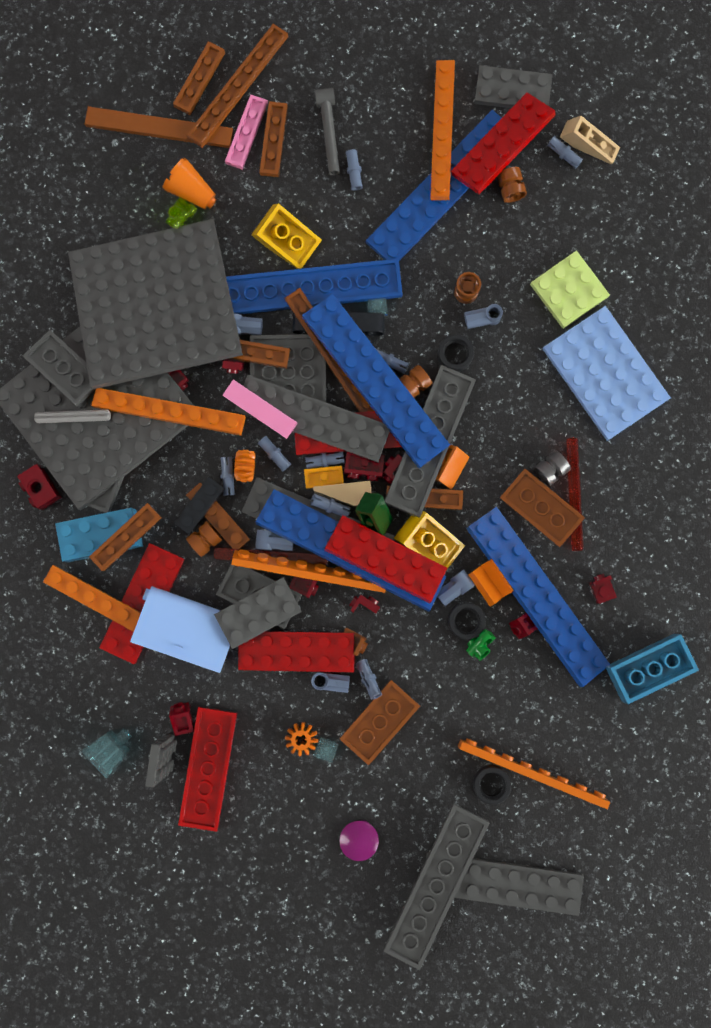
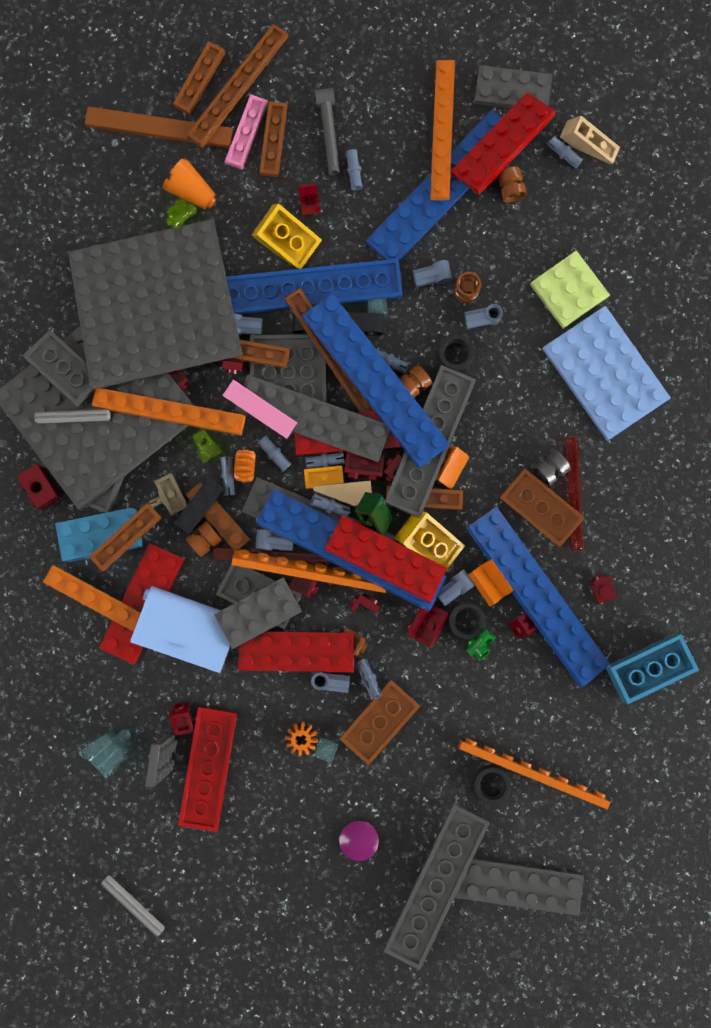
none -> light grey axle [101,875,165,936]
none -> dark tan plate [149,473,188,516]
none -> clear neon green plate [192,429,222,463]
none -> dark red bracket [298,183,321,215]
none -> dark red bracket [407,605,450,648]
none -> sand blue piece [413,260,452,287]

